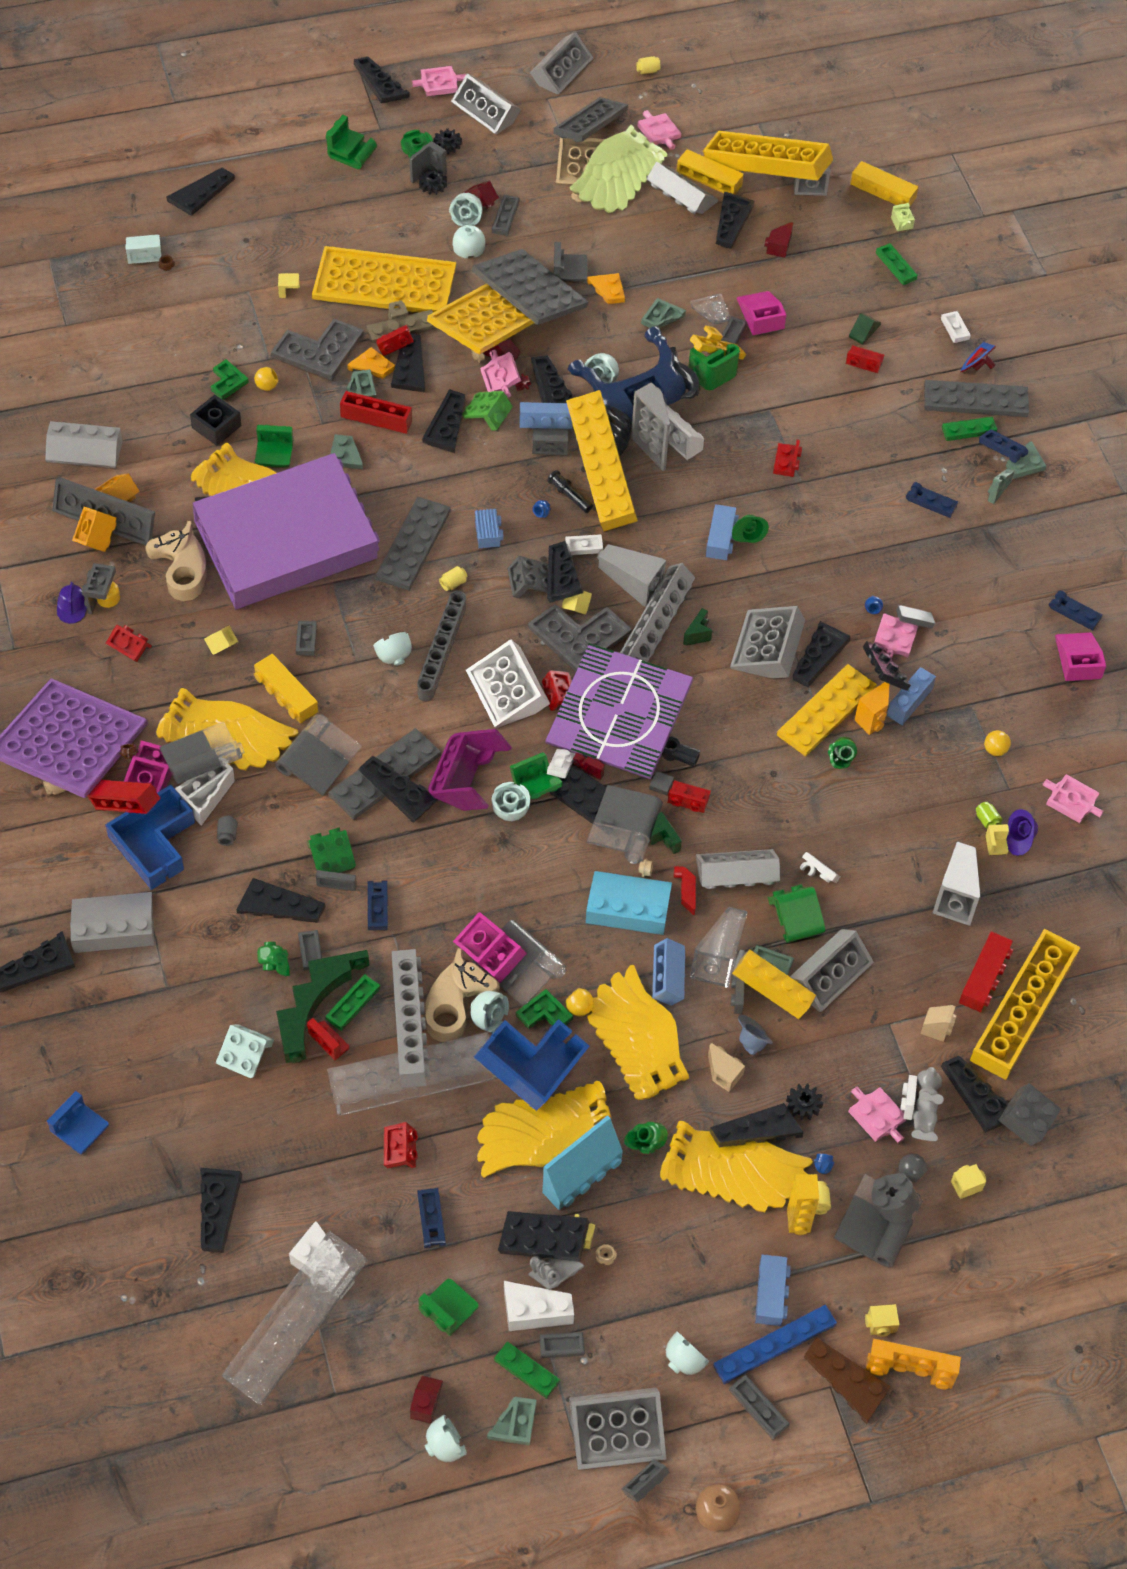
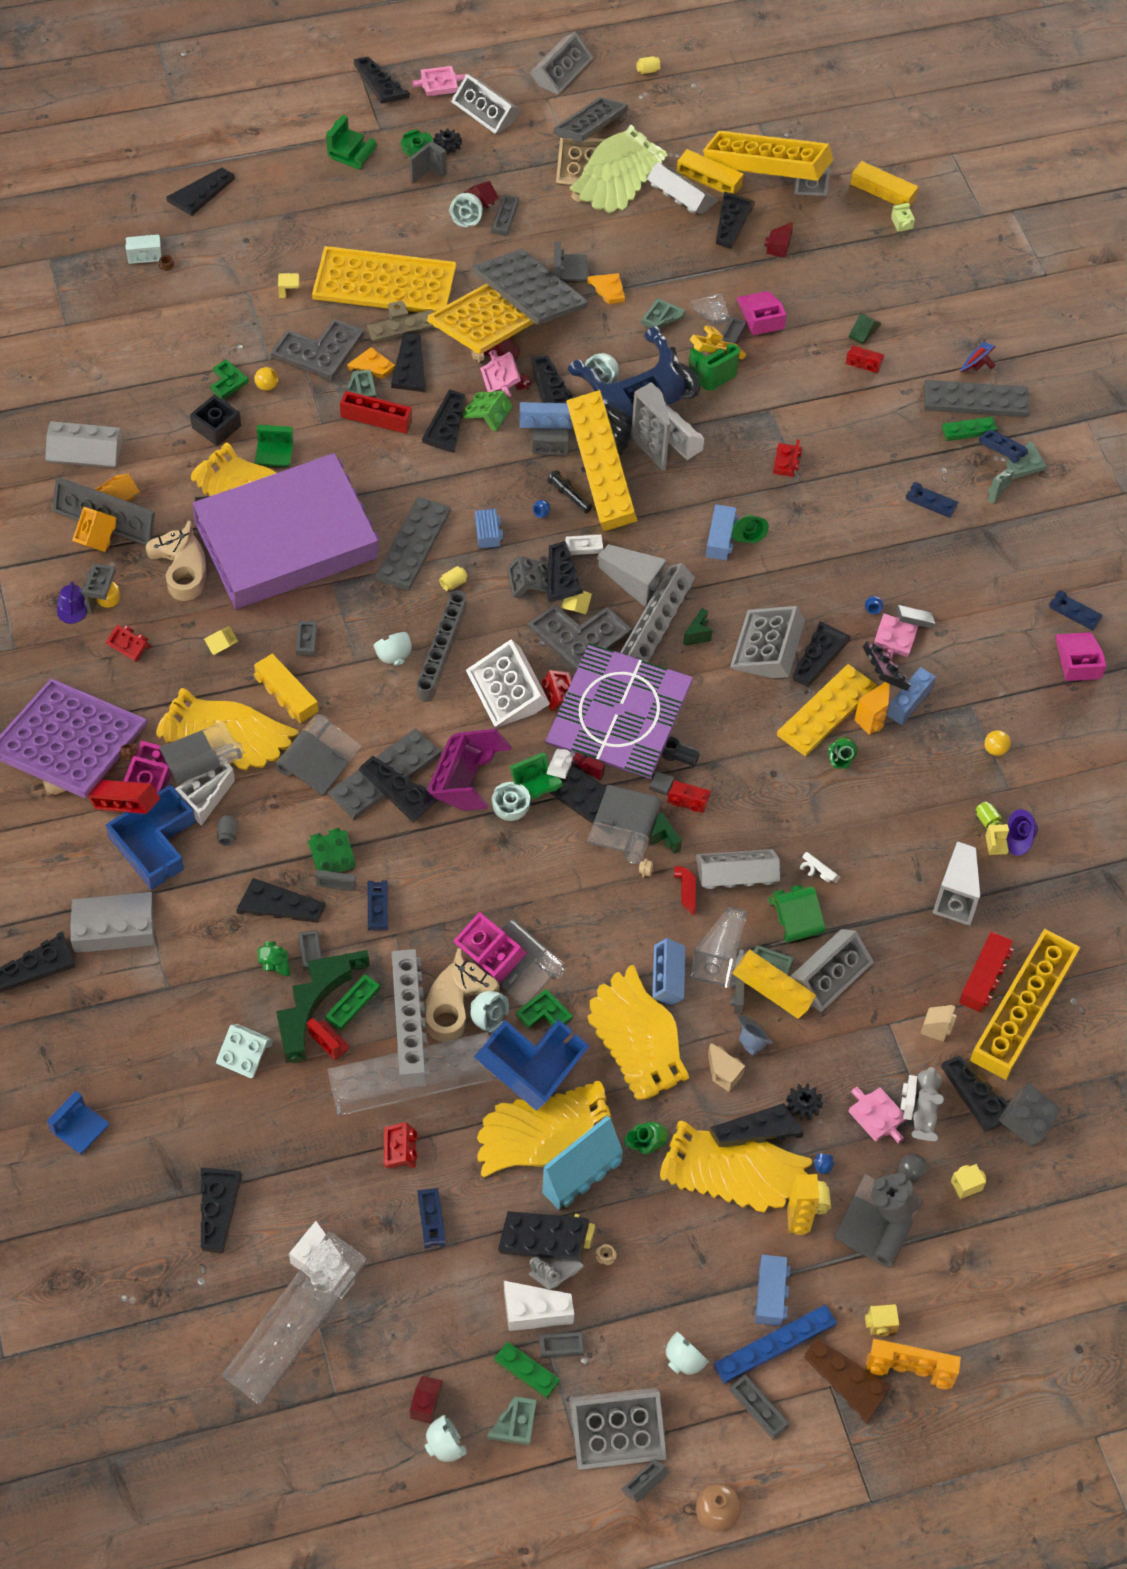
sand green wing [330,434,363,470] -> none
red bracket [376,325,414,356] -> none
green bracket [418,1278,478,1336] -> none
black gear [419,169,447,195] -> none
light aqua cylinder [453,225,485,258] -> none
yellow piece [566,988,594,1017] -> none
medium azure slope [586,871,672,935] -> none
bright pink plate [637,110,681,150] -> none
green plate [876,243,918,285] -> none
white plate [941,311,970,343] -> none
bright pink plate [1043,774,1104,823] -> none

